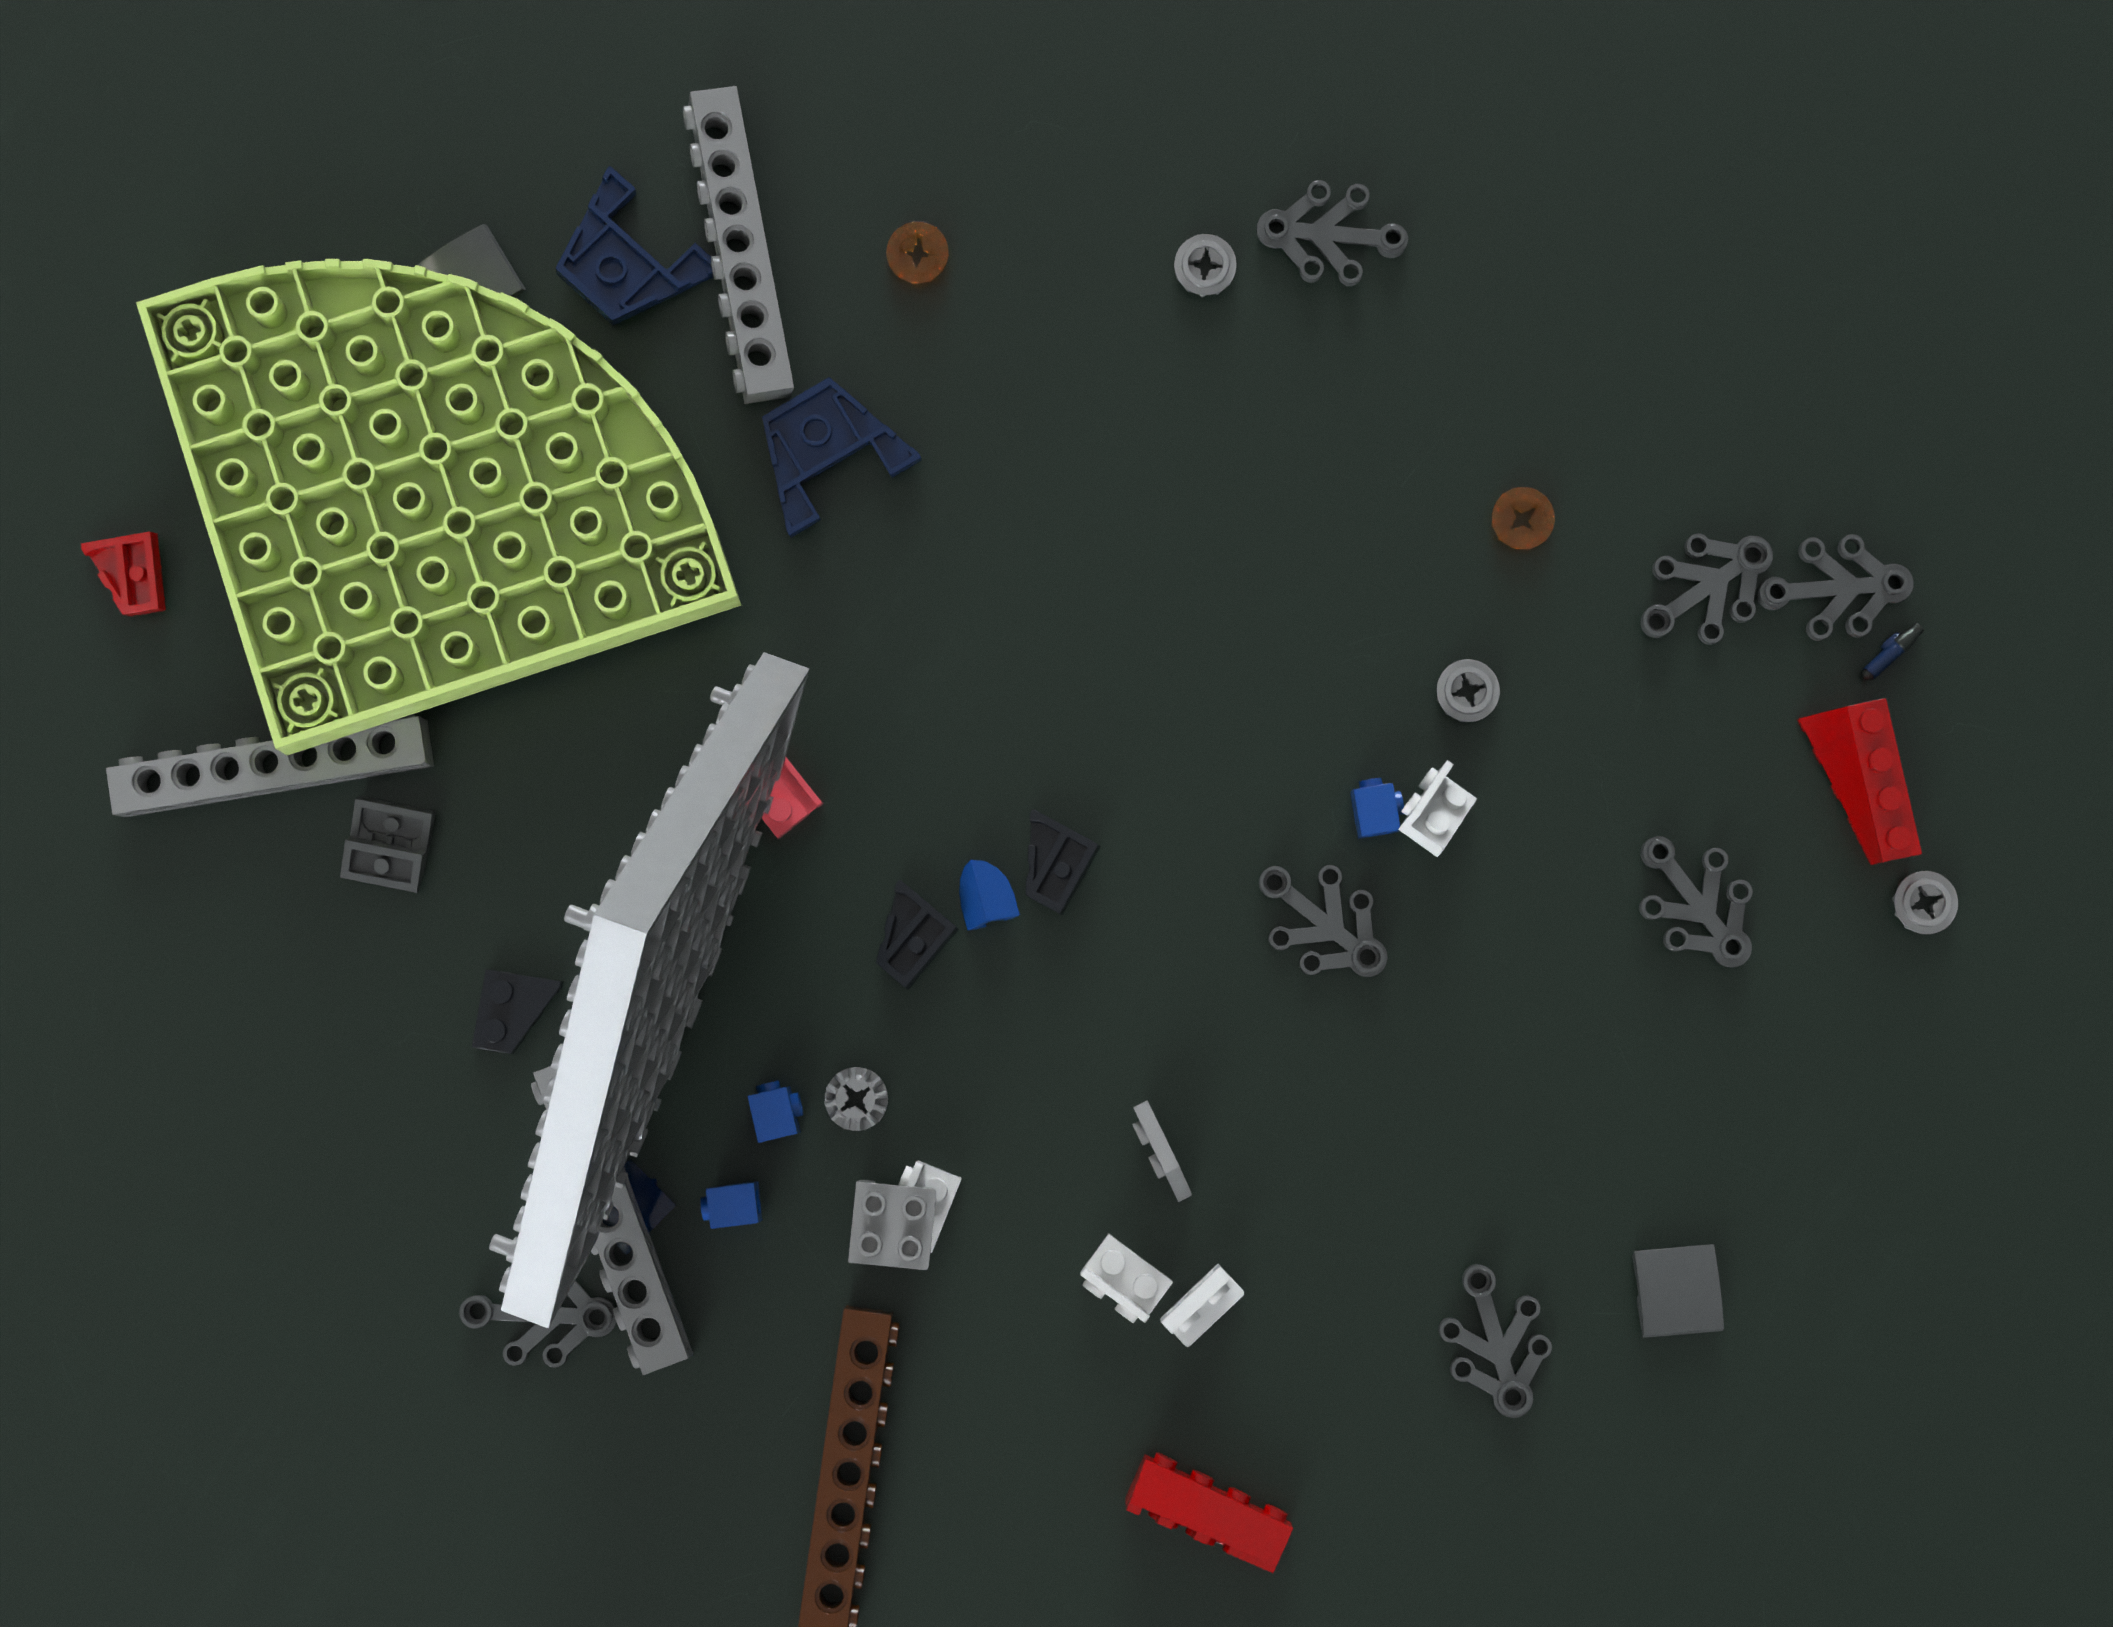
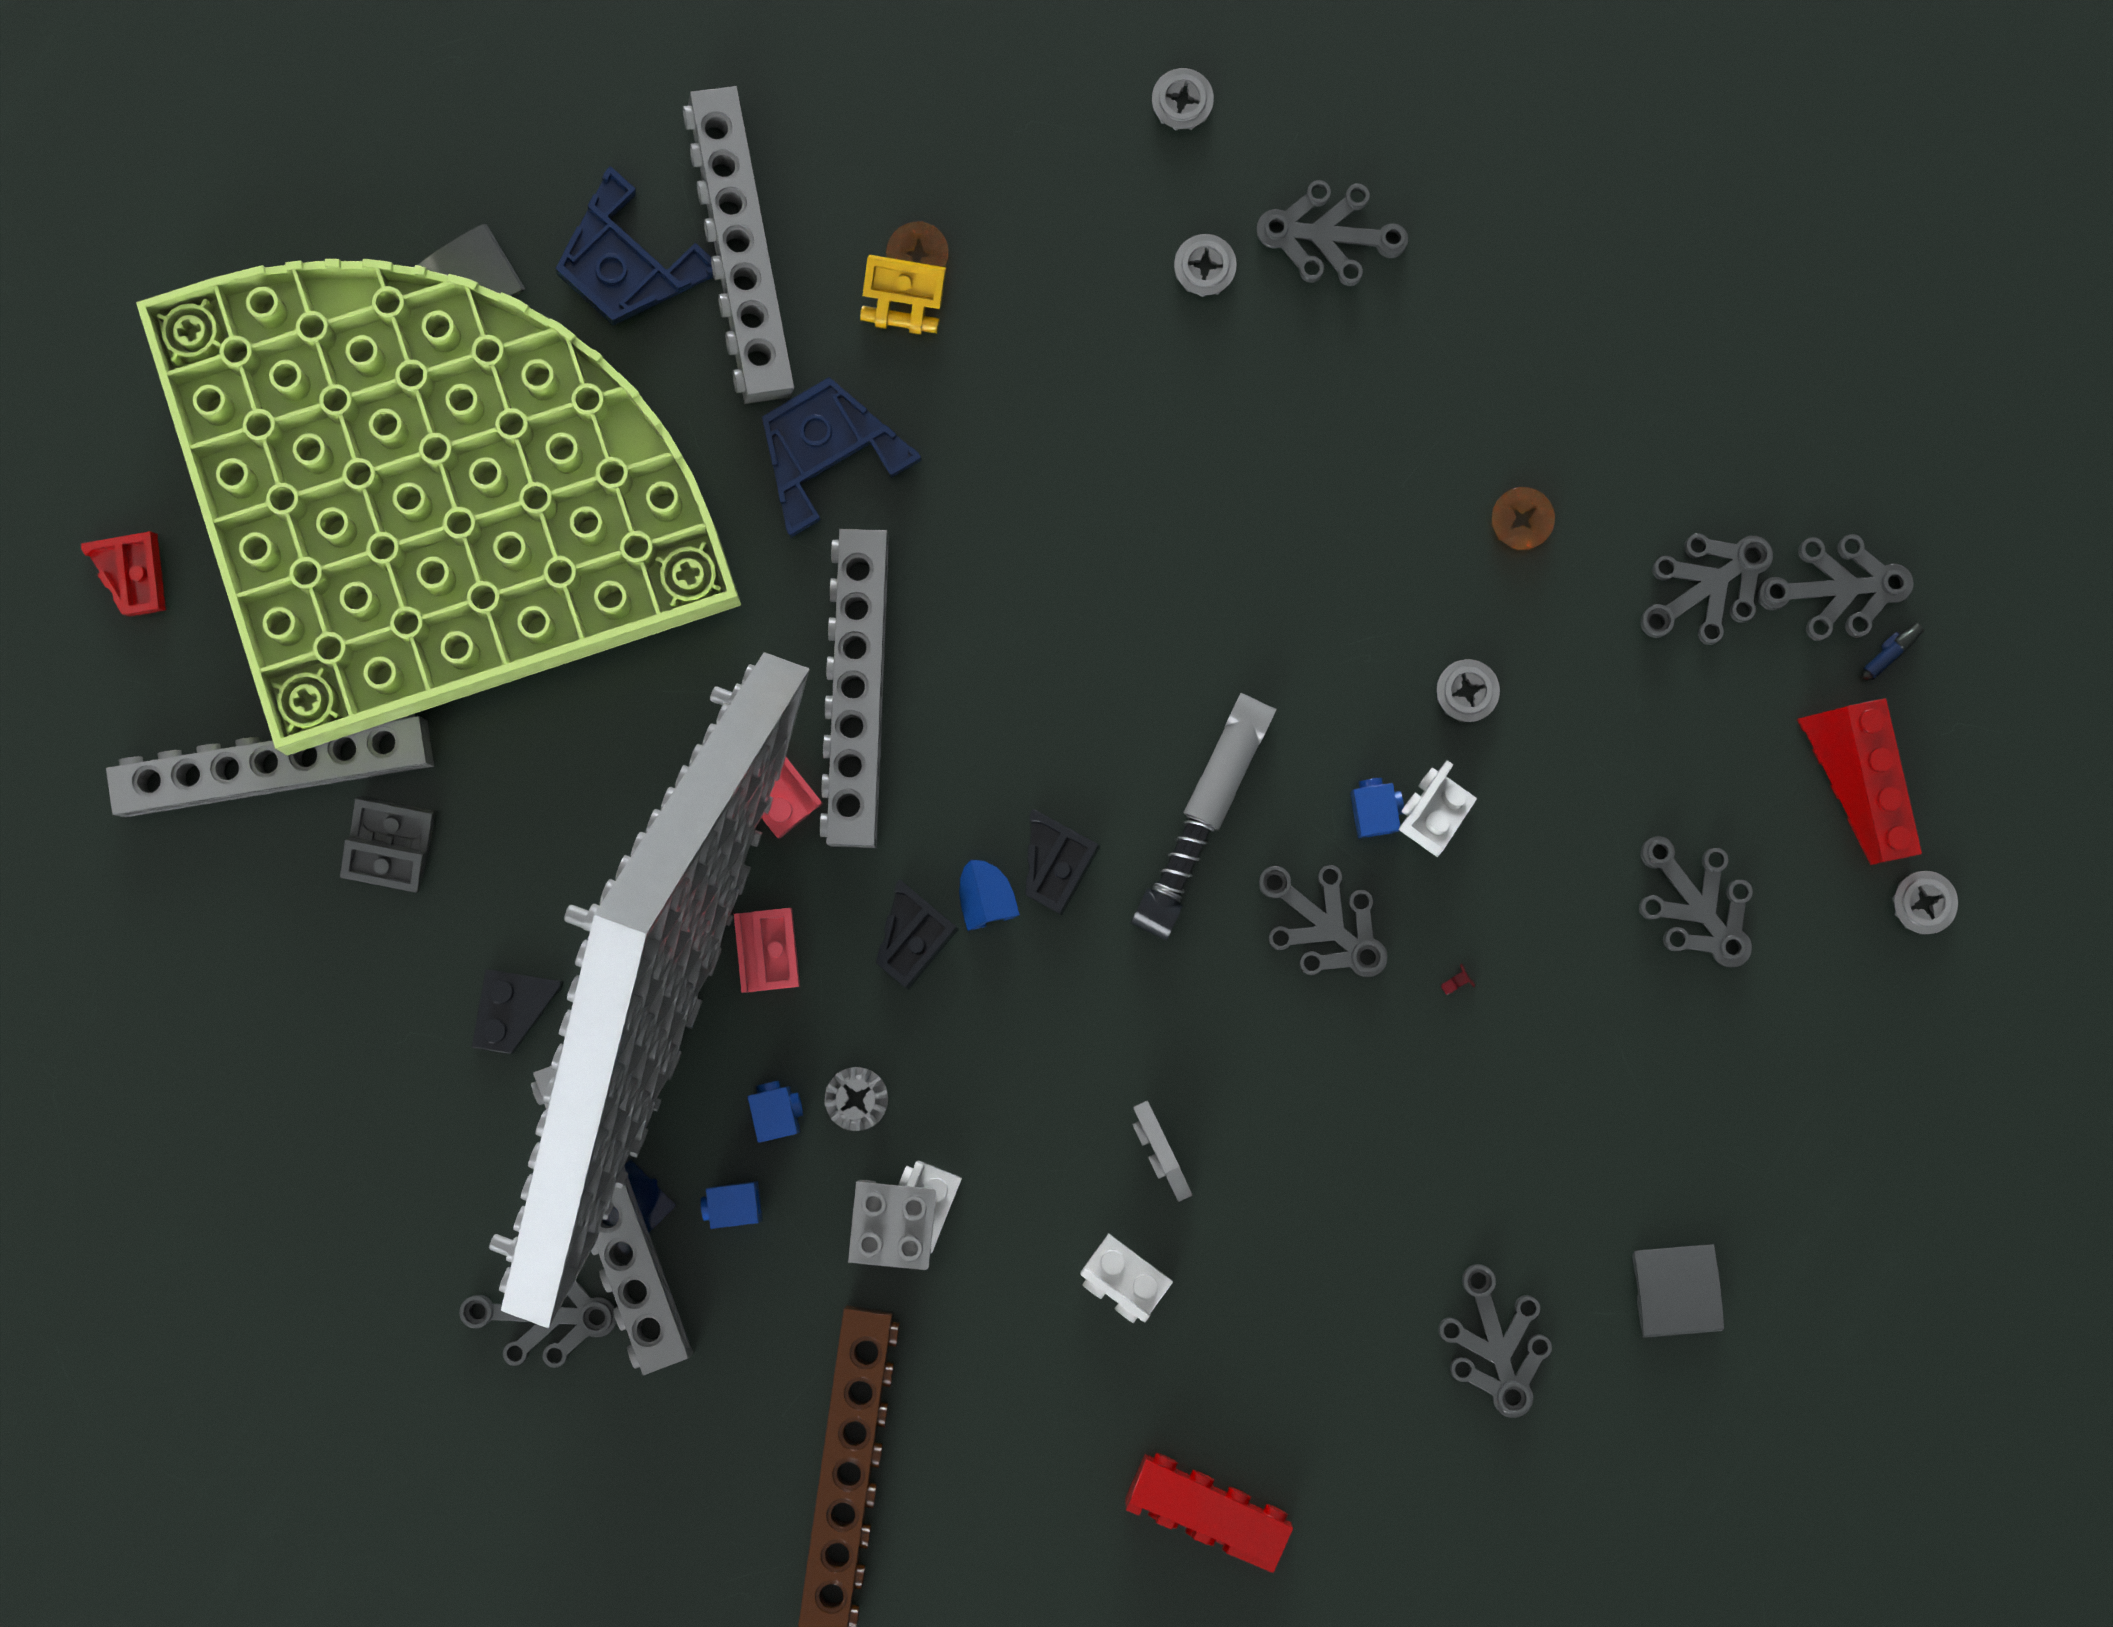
white bracket [1160,1264,1244,1347] -> none
none -> coral plate [734,908,800,993]
none -> light grey brick [820,529,889,848]
none -> yellow plate [860,255,947,335]
none -> piece [1131,693,1277,940]
none -> light grey gear [1152,68,1214,131]
none -> dark red piece [1441,964,1475,995]

